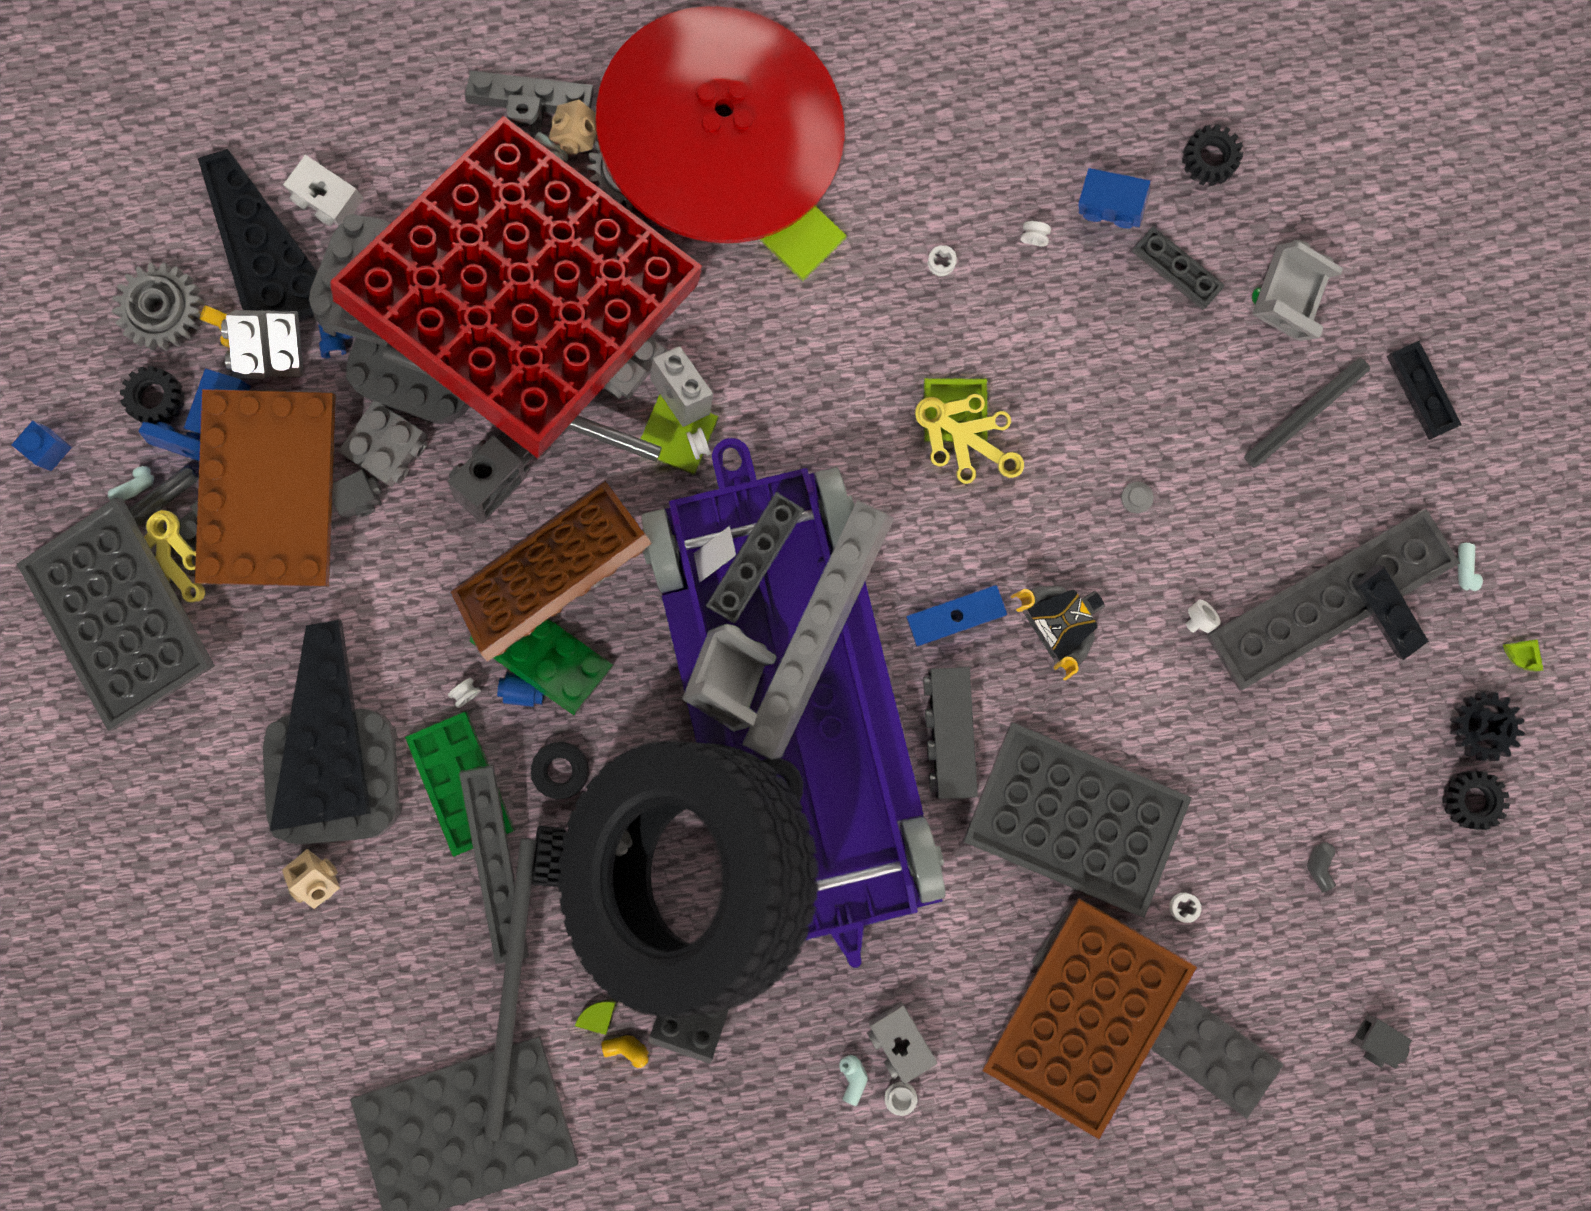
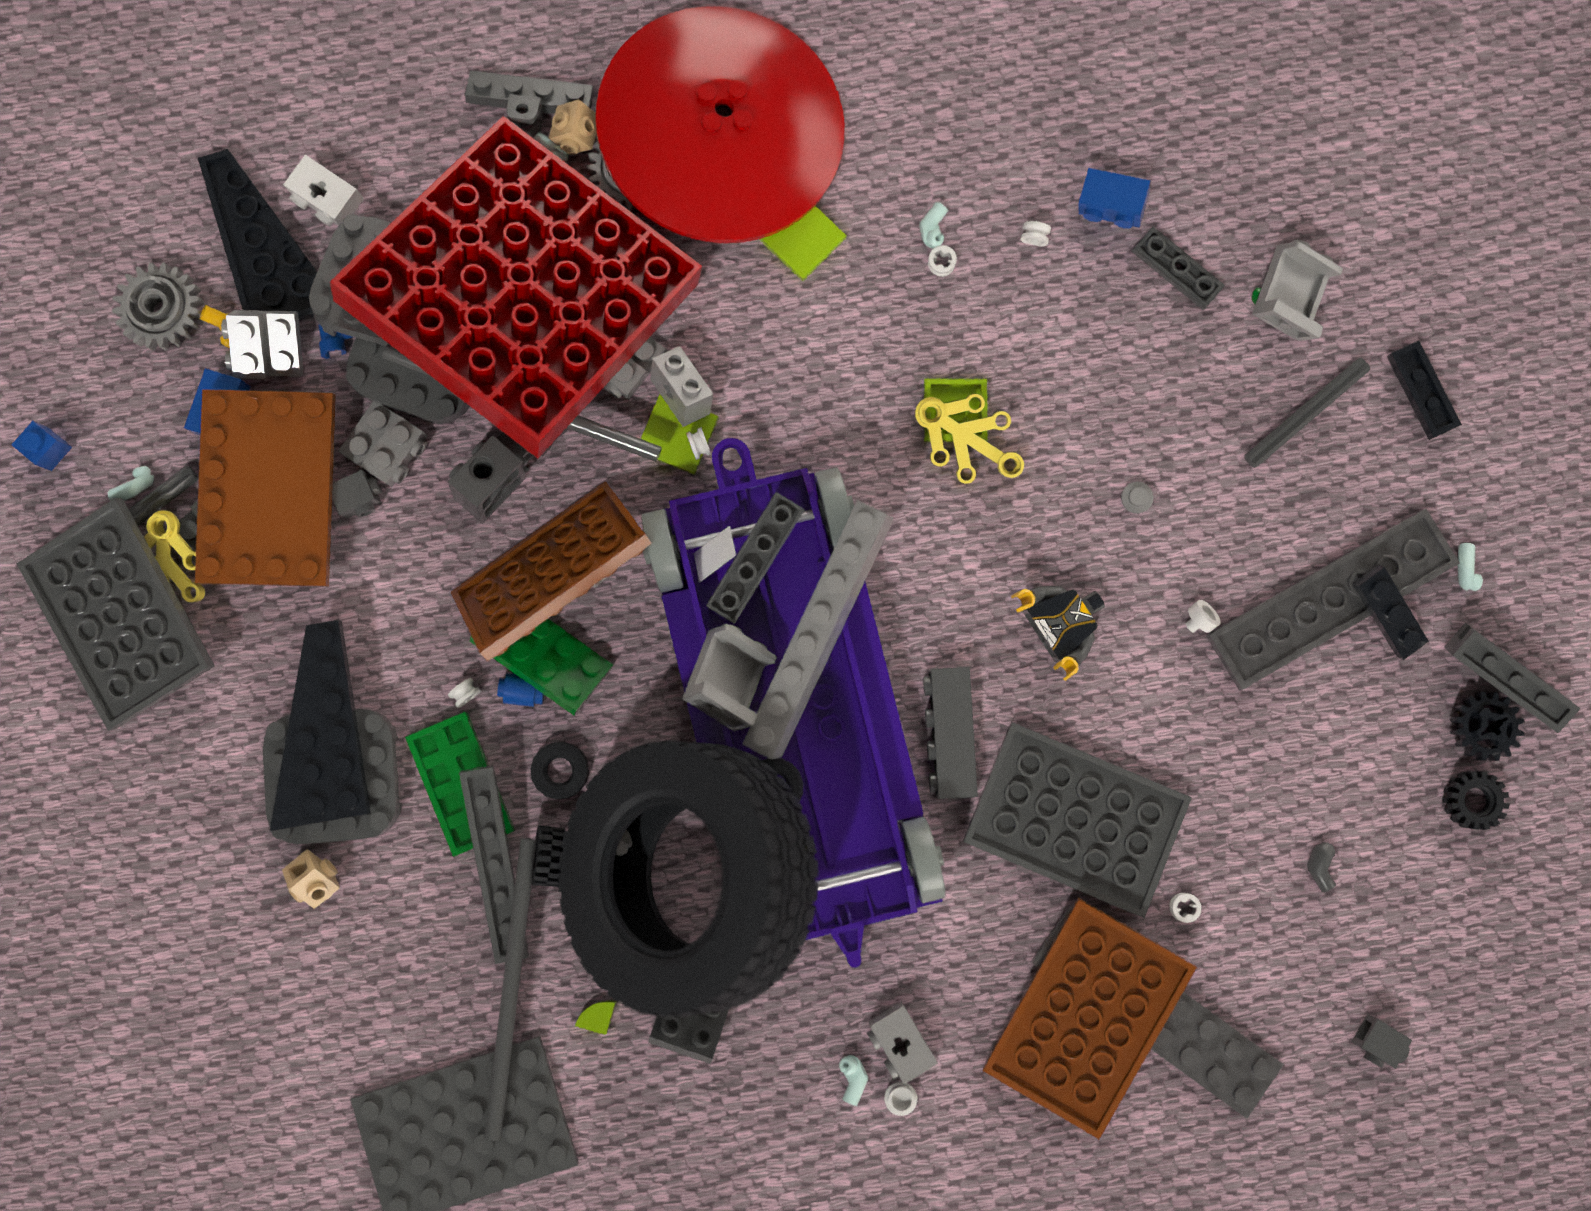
black tyre [120,366,185,425] -> none
blue tile [138,422,200,461] -> none
yellow arm [601,1035,649,1068] -> none
blue tile [906,585,1008,647] -> none
black tyre [1182,124,1243,186] -> none
lime tile [1503,639,1544,671] -> none
none -> light aqua arm [919,202,948,248]
none -> dark grey brick [1444,623,1580,733]

